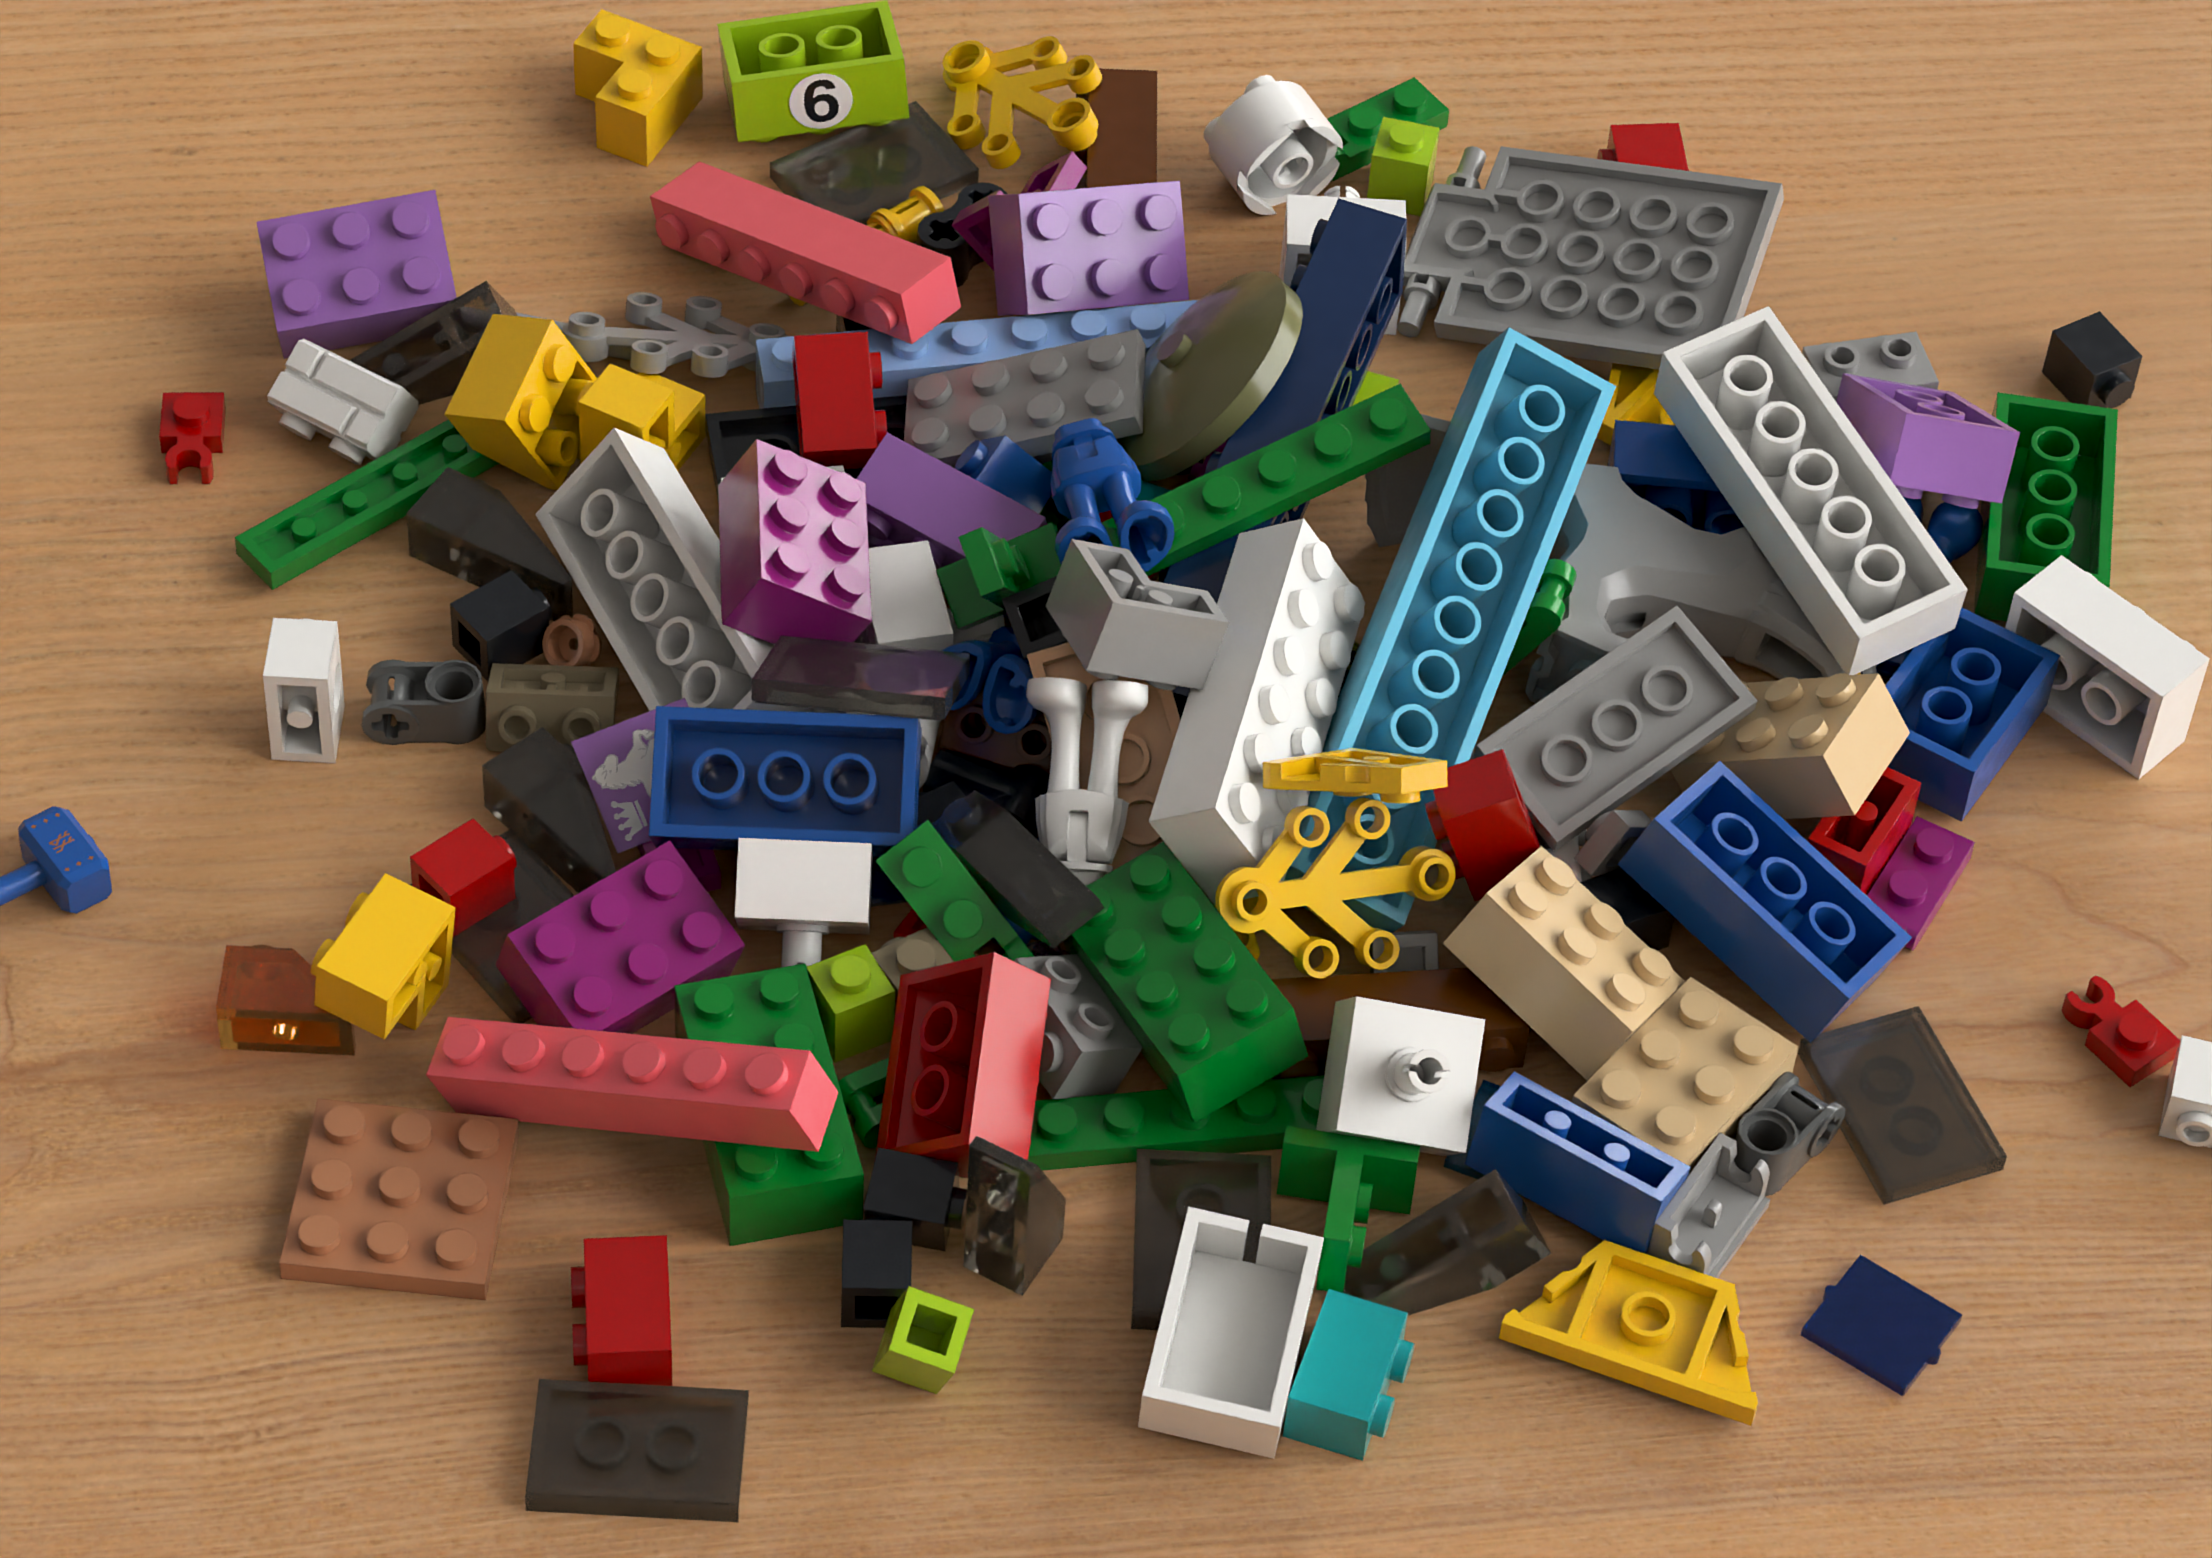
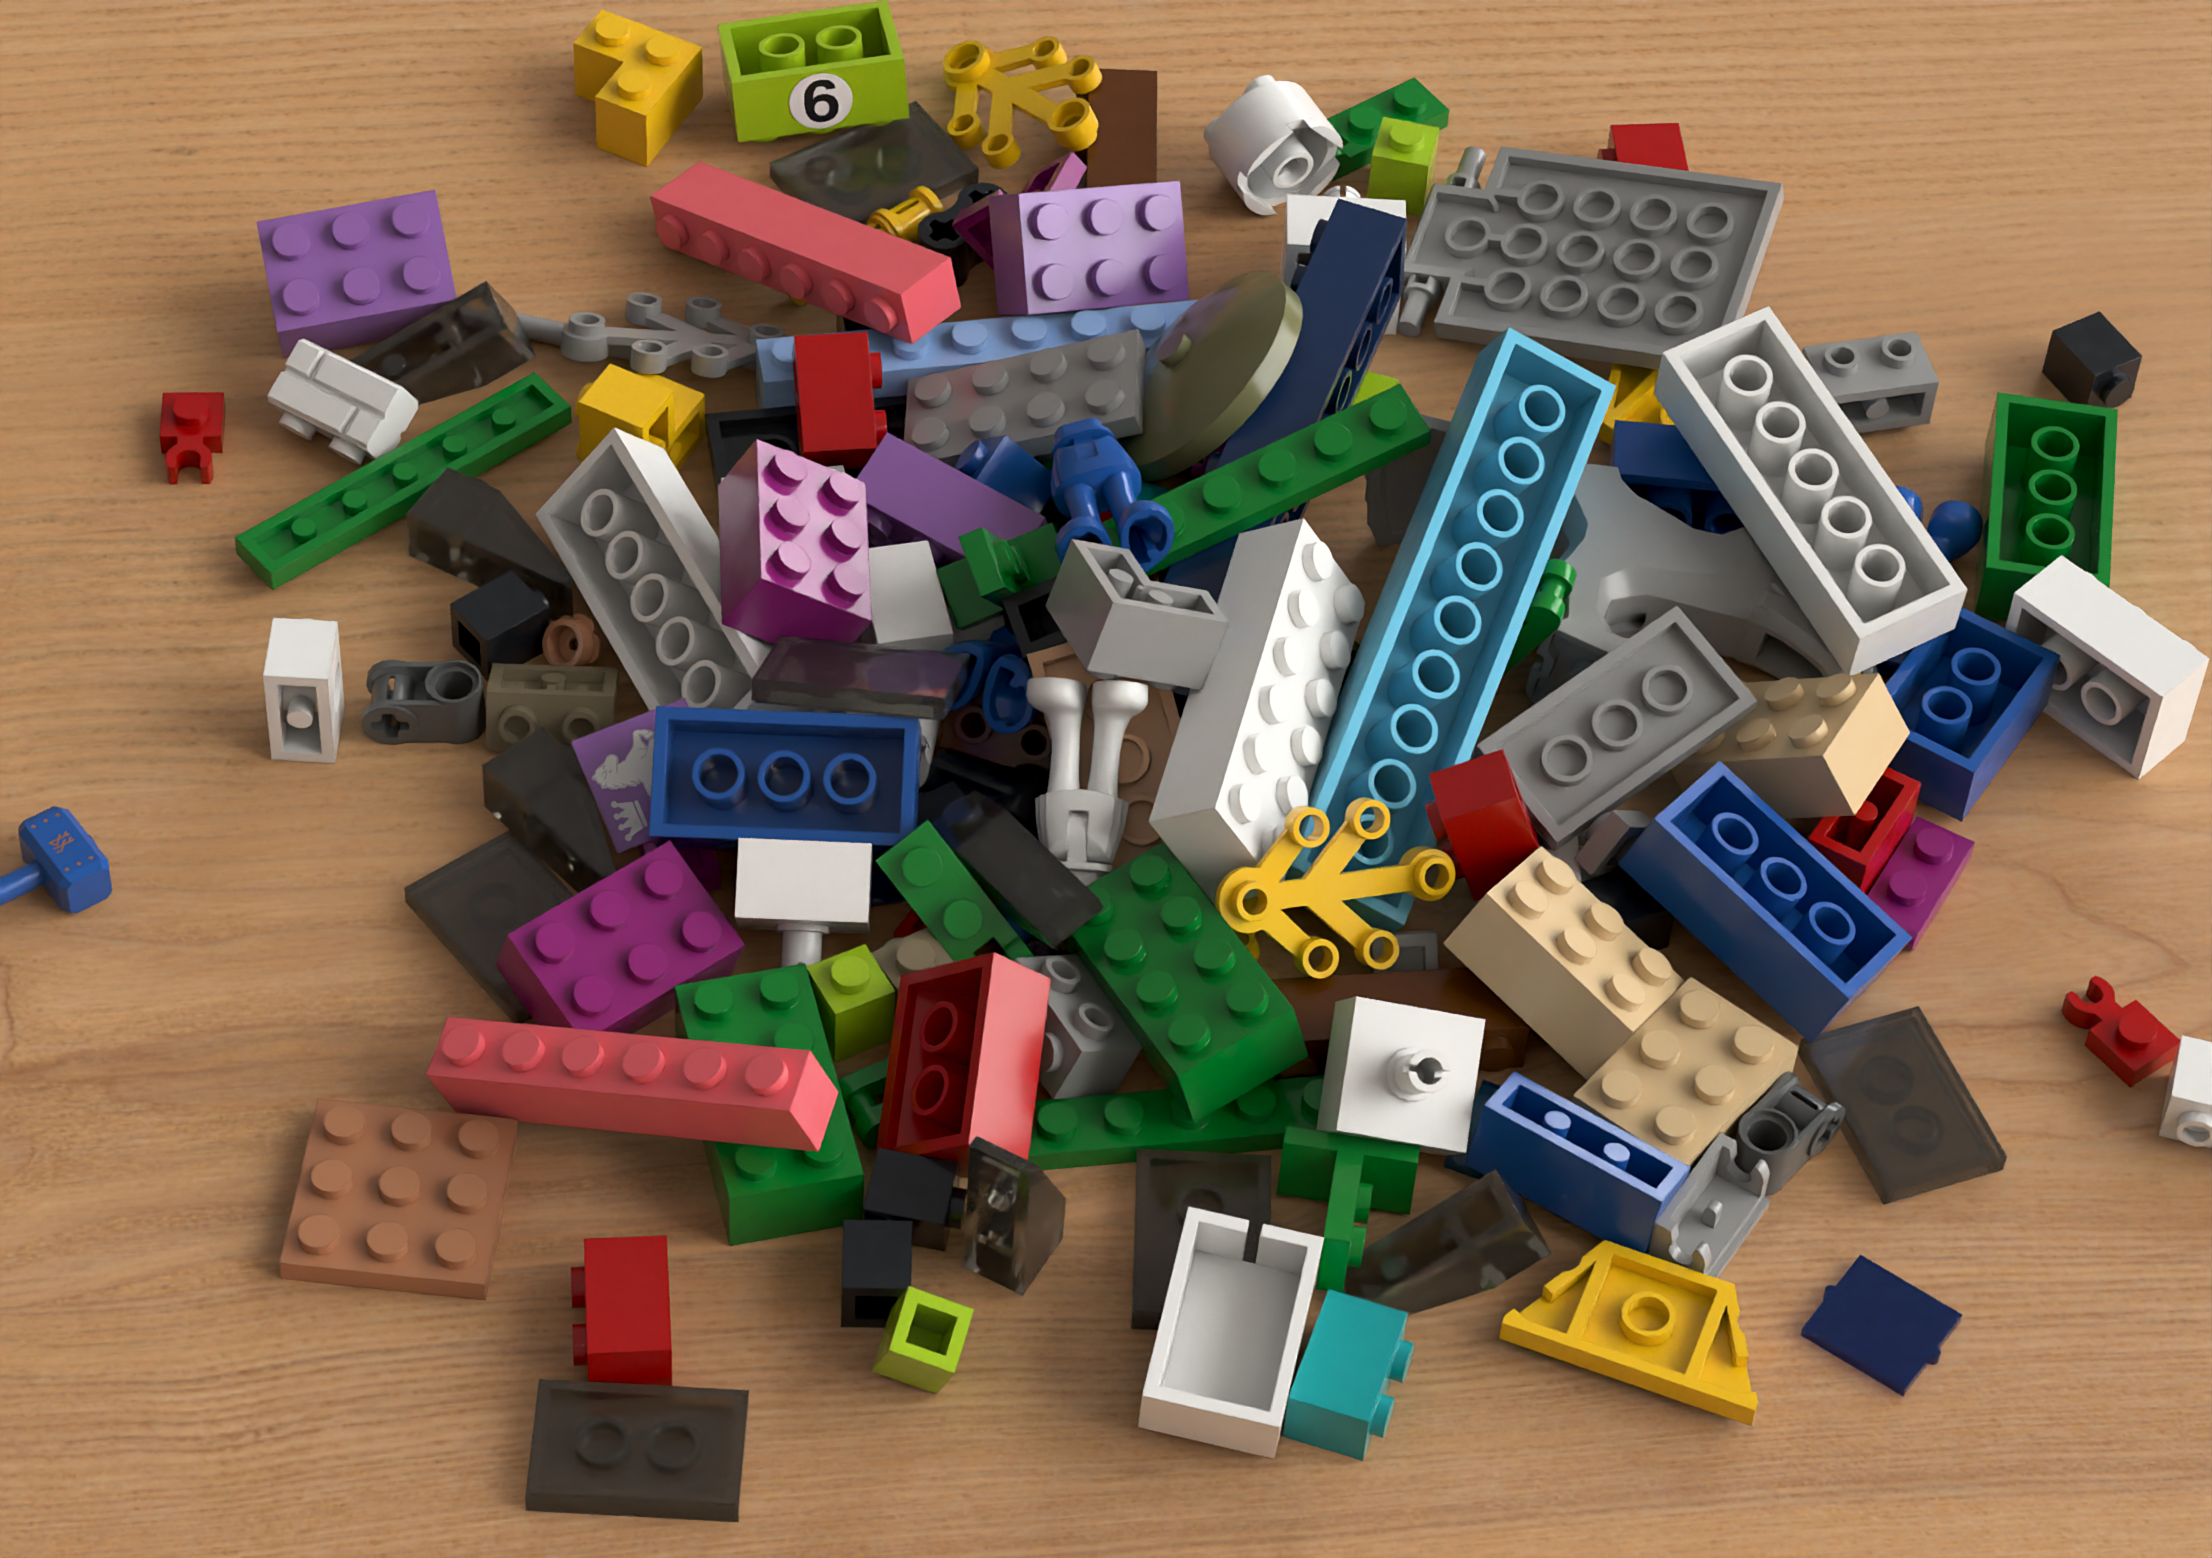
clear orange slope [216,945,356,1056] -> none
yellow brick [311,873,455,1040] -> none
red brick [410,818,517,937] -> none
yellow slope [444,314,597,490] -> none
yellow wing [1263,748,1447,803] -> none
medium lavender brick [1836,373,2020,509] -> none

